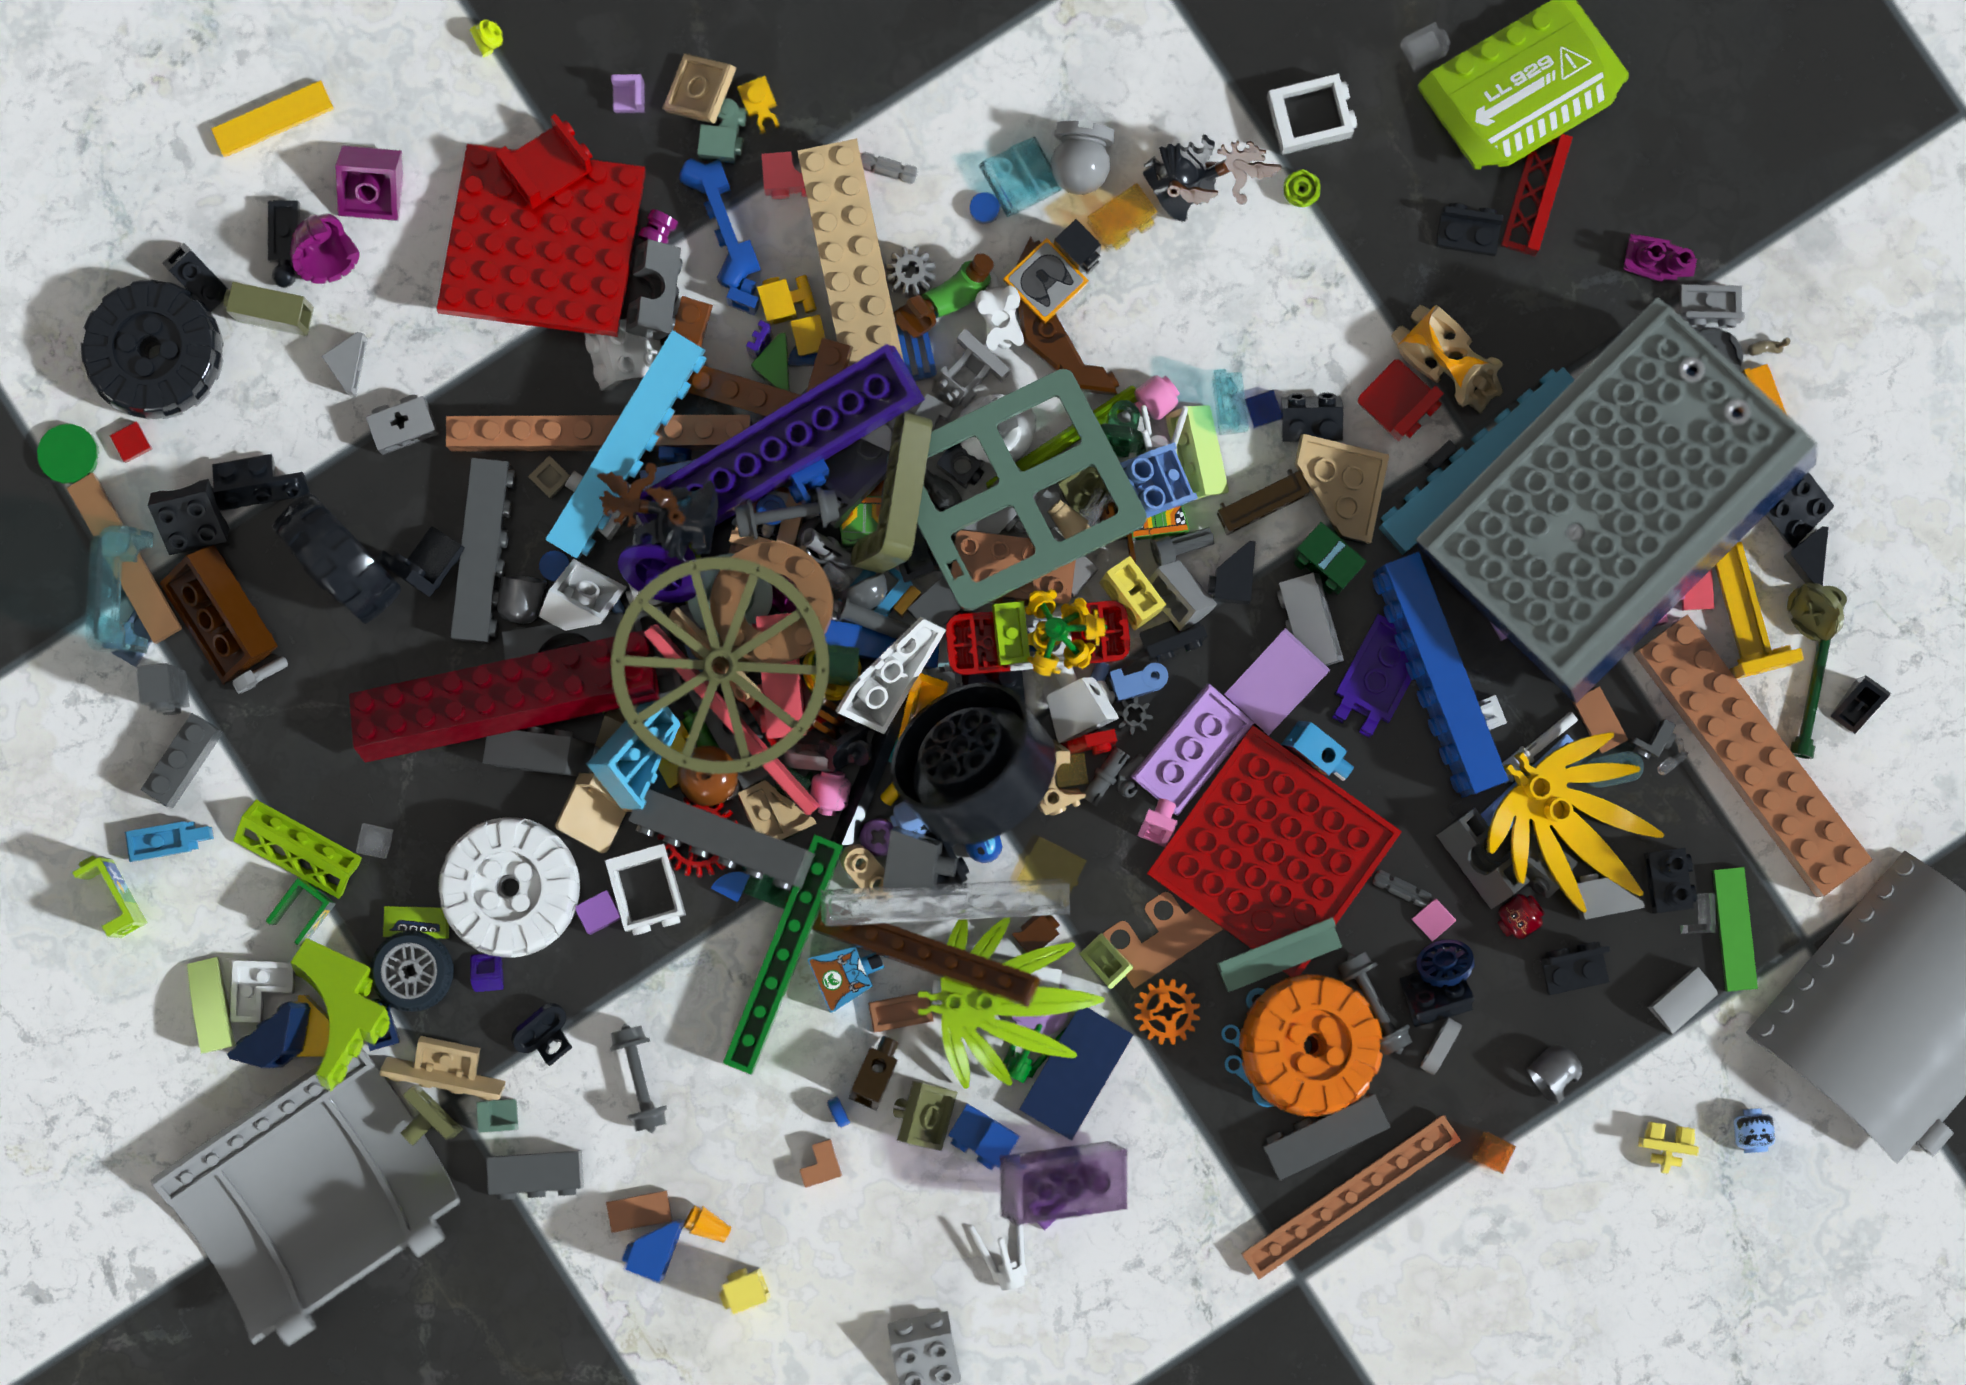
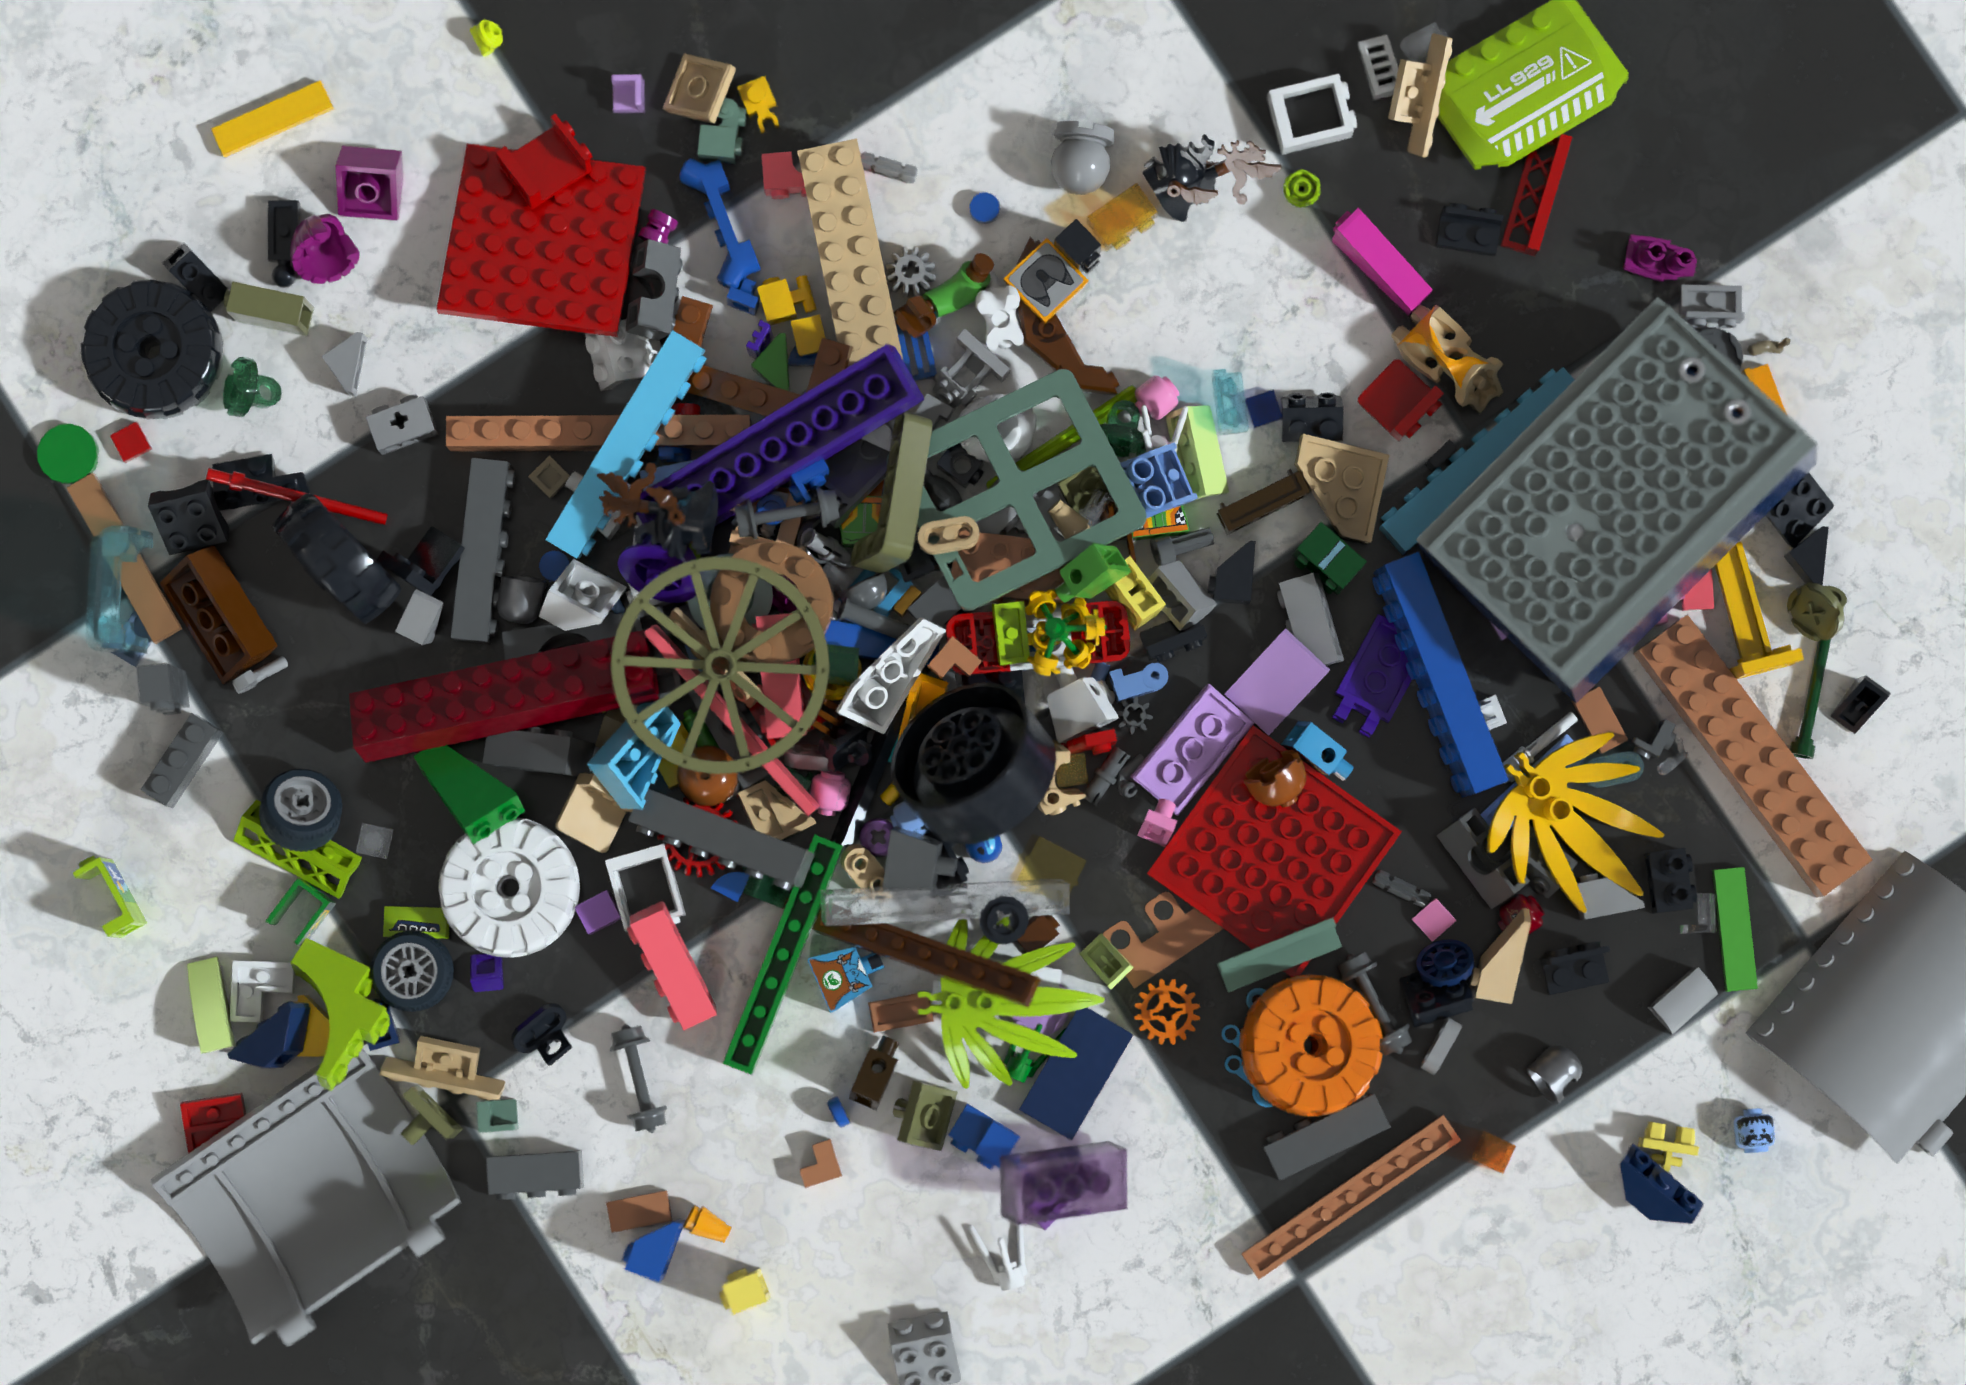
dark azure hinge [125,821,214,862] -> none
clear light blue slope [978,136,1063,217] -> none
none -> red wing [180,1093,246,1154]
none -> red bar [206,468,388,525]
none -> clear green tile [223,357,282,418]
none -> black wheel [259,768,343,852]
none -> light grey slope [395,589,443,645]
none -> green slope [413,745,525,845]
none -> coral brick [627,901,717,1030]
none -> red tile [671,403,700,415]
none -> tan plate [918,516,980,555]
none -> nougat piece [927,636,982,679]
none -> black gear [979,895,1029,944]
none -> bright green torso [1055,543,1132,603]
none -> dark orange cylinder [1244,750,1306,807]
none -> dark pink slope [1332,208,1433,316]
none -> white slope [1358,35,1398,100]
none -> tan bracket [1388,33,1452,157]
none -> tan slope [1470,908,1531,1004]
none -> dark blue slope [1620,1144,1704,1224]

